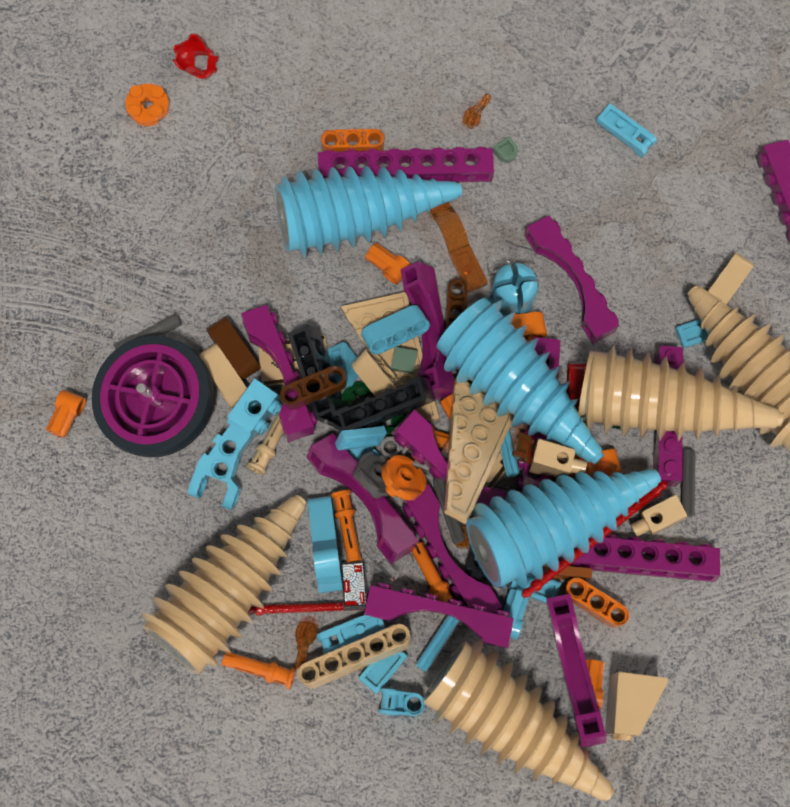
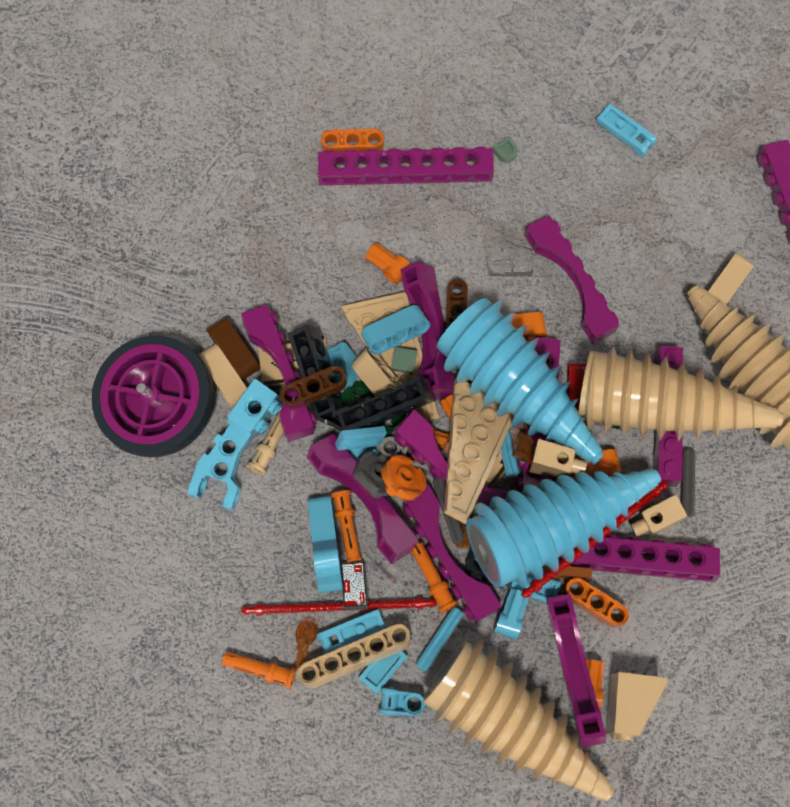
orange piece [45,389,86,438] -> none
dark grey piece [113,314,181,349] -> none
orange plate [125,84,170,126] -> none
tan cone [143,495,307,675] -> none
red helmet [172,34,218,79] -> none
medium azure cone [275,166,462,259] -> none
magenta arch [364,583,514,649] -> none
clear orange piece [427,202,488,293] -> none
clear orange plate [463,94,492,129] -> none
medium azure cylinder [489,263,539,316] -> none
medium azure tile [675,319,708,349] -> none

